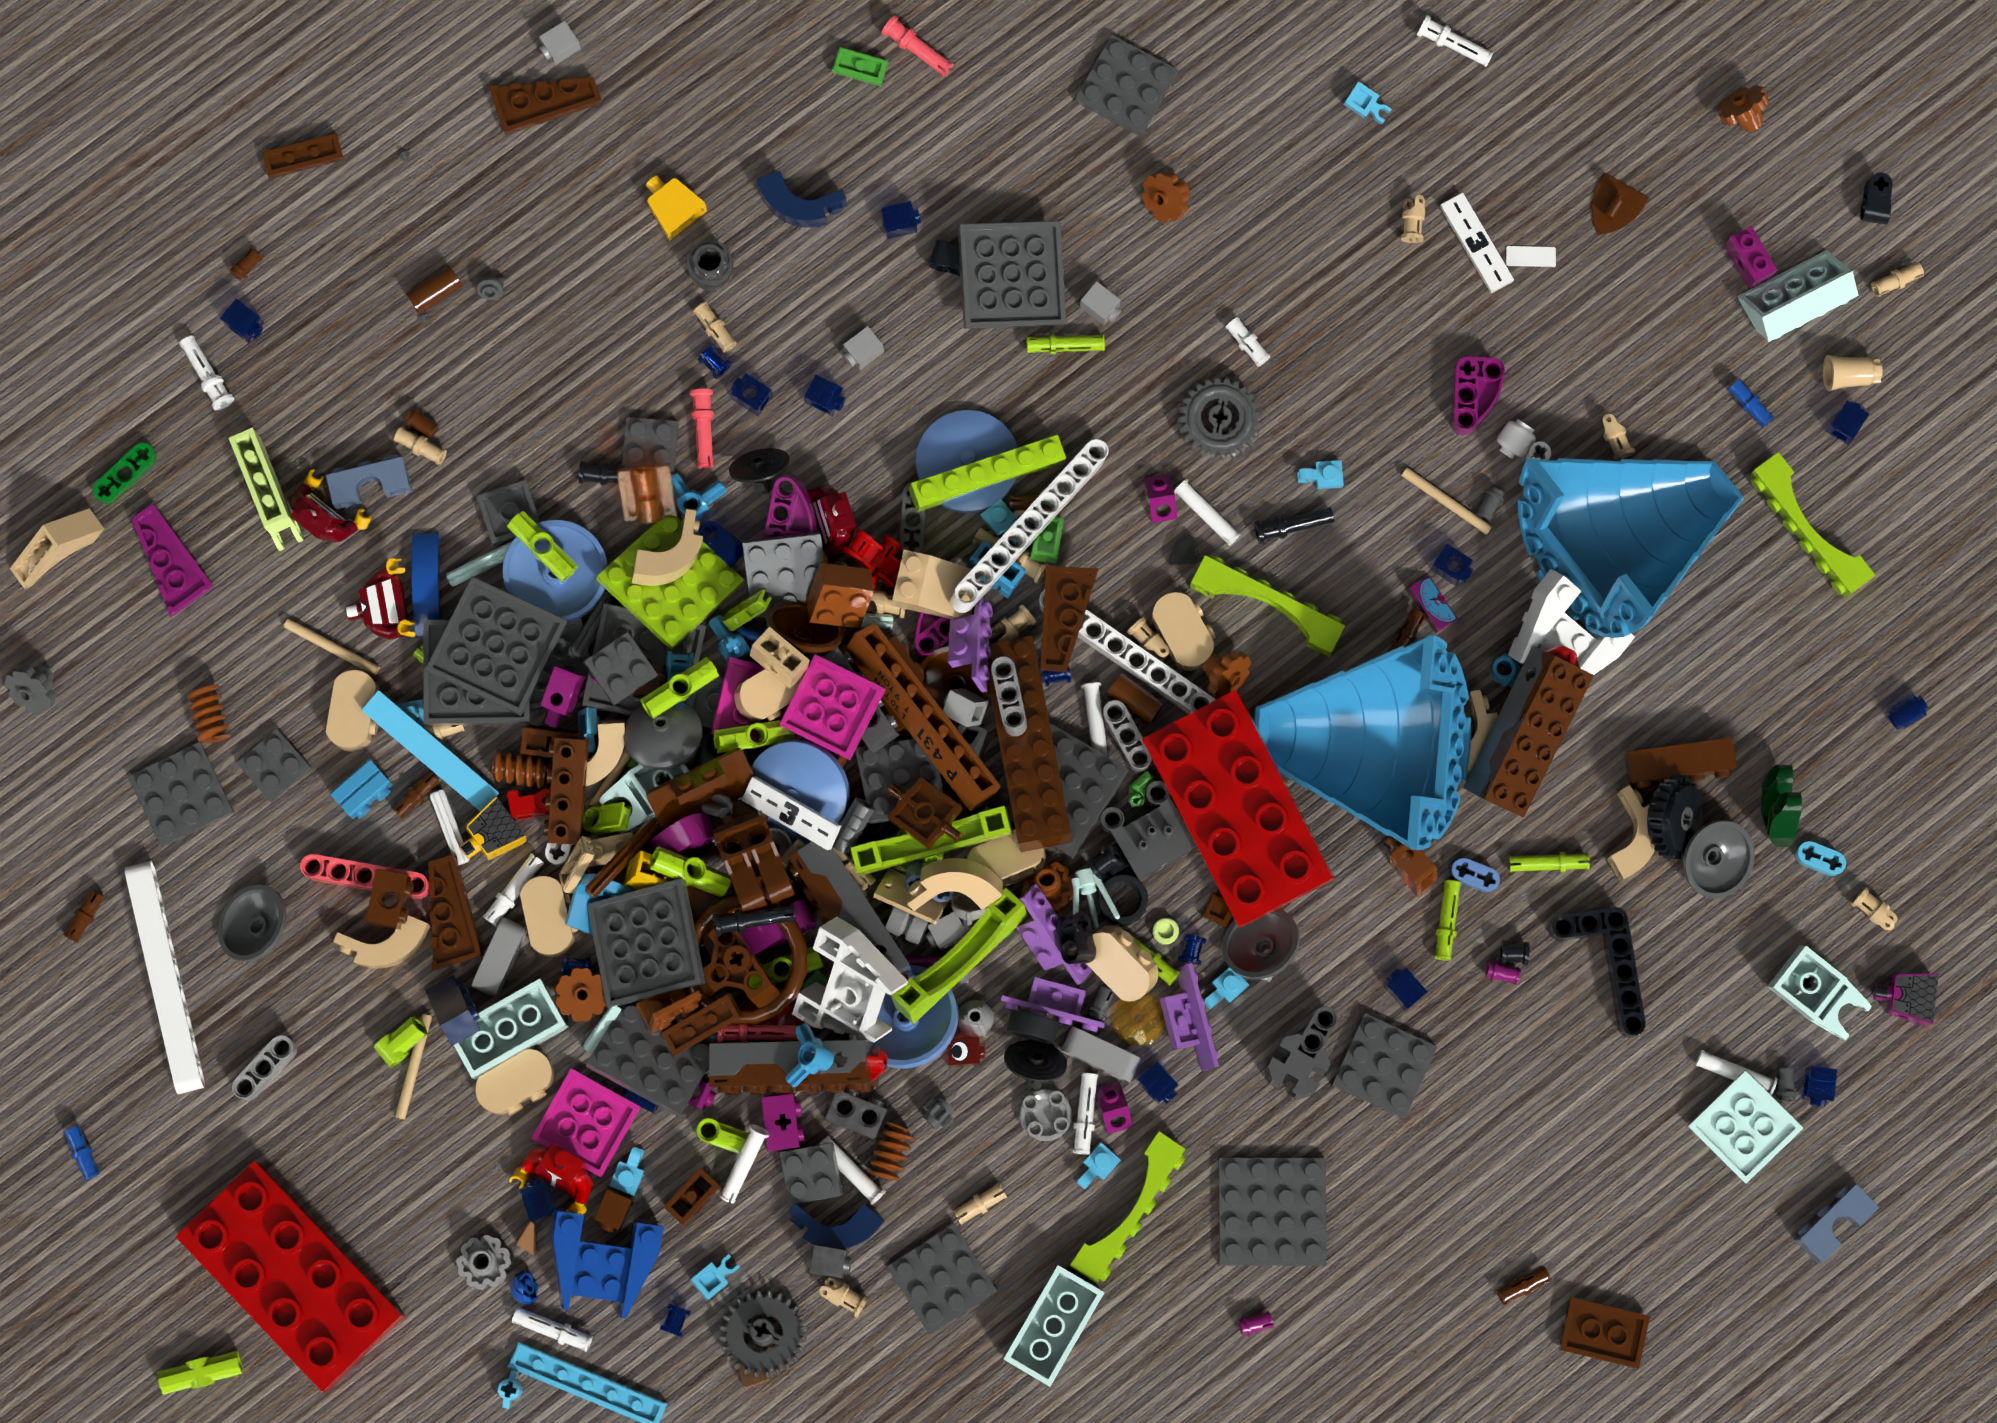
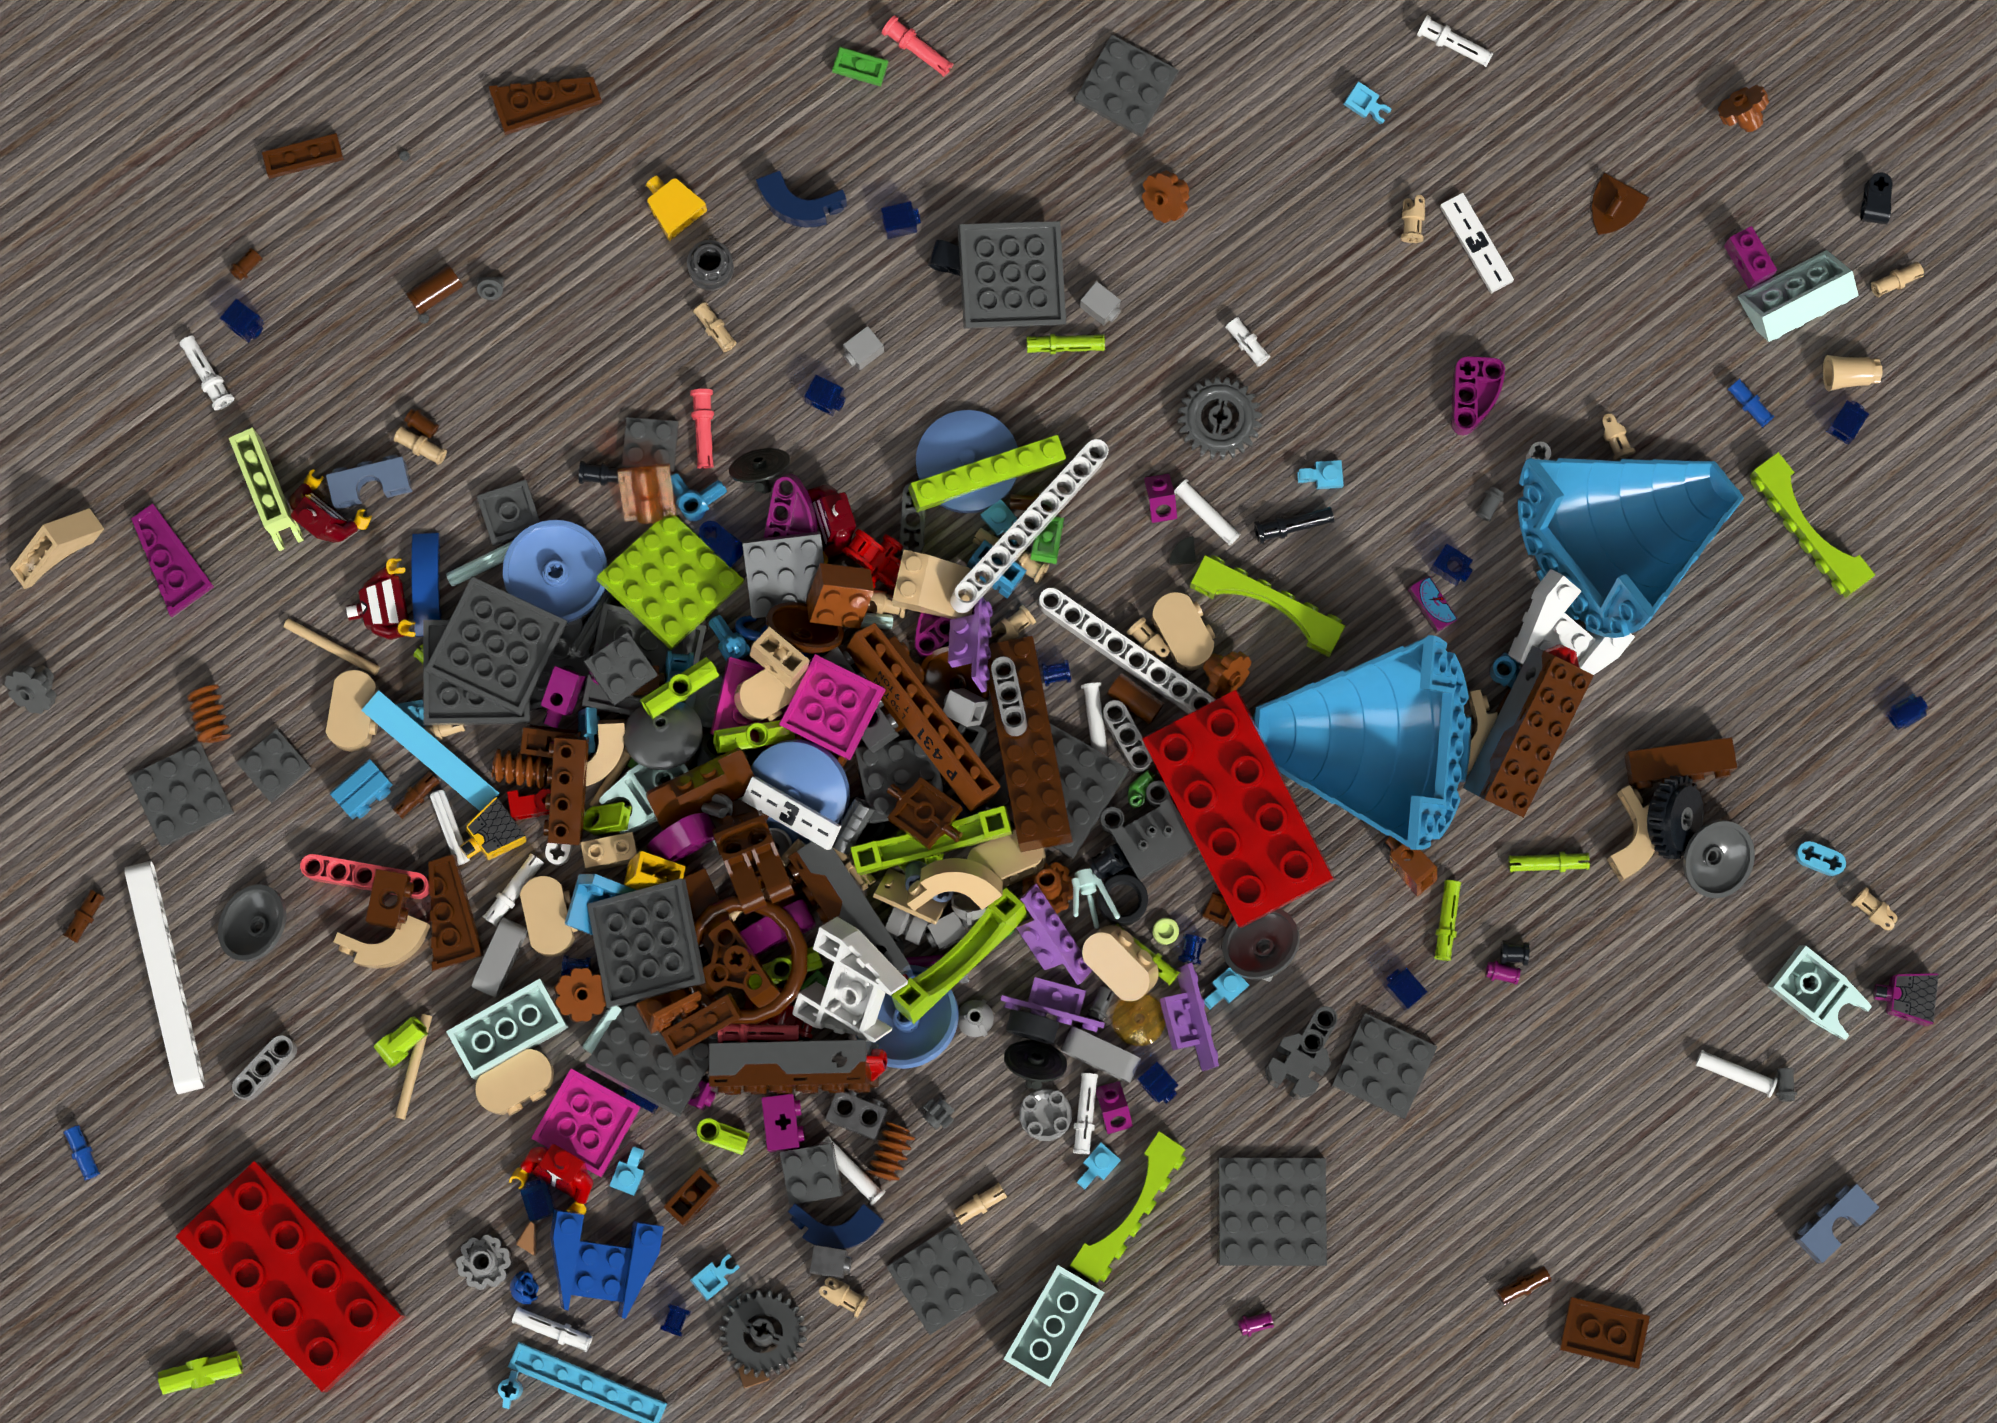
green beam [93,443,157,504] -> none
brick [425,975,480,1046] -> none
lime piece [507,511,578,582] -> none
light grey brick [539,21,581,65] -> none
tan tile [559,836,594,894] -> none
reddish brown axle [585,818,660,898] -> none
reddish brown brick [594,1190,634,1233] -> none
tan arch [631,509,703,586] -> none
lime piece [649,846,731,898] -> none
clear blue bush [698,345,732,379] -> none
black pin [713,904,796,937] -> none
white pin [719,1124,770,1203] -> none
lime piece [722,589,772,631] -> none
clear blue brick [730,373,773,417] -> none
dark azure axle [785,1023,834,1087] -> none
clear red brick [947,1037,985,1067] -> none
reddish brown wing [1040,566,1098,672] -> none
black piece [1056,911,1096,964] -> none
reddish brown pin [1387,608,1426,653] -> none
tan bar [1401,467,1493,535] -> none
medium blue beam [1450,858,1500,893] -> none
white head [1497,419,1536,459] -> none
white sticker [1506,246,1556,267] -> none
black beam [1549,907,1646,1038] -> none
light aqua plate [1688,1070,1803,1183] -> none
dark green connector [1761,765,1802,847] -> none
clear blue brick [1802,1066,1838,1107] -> none

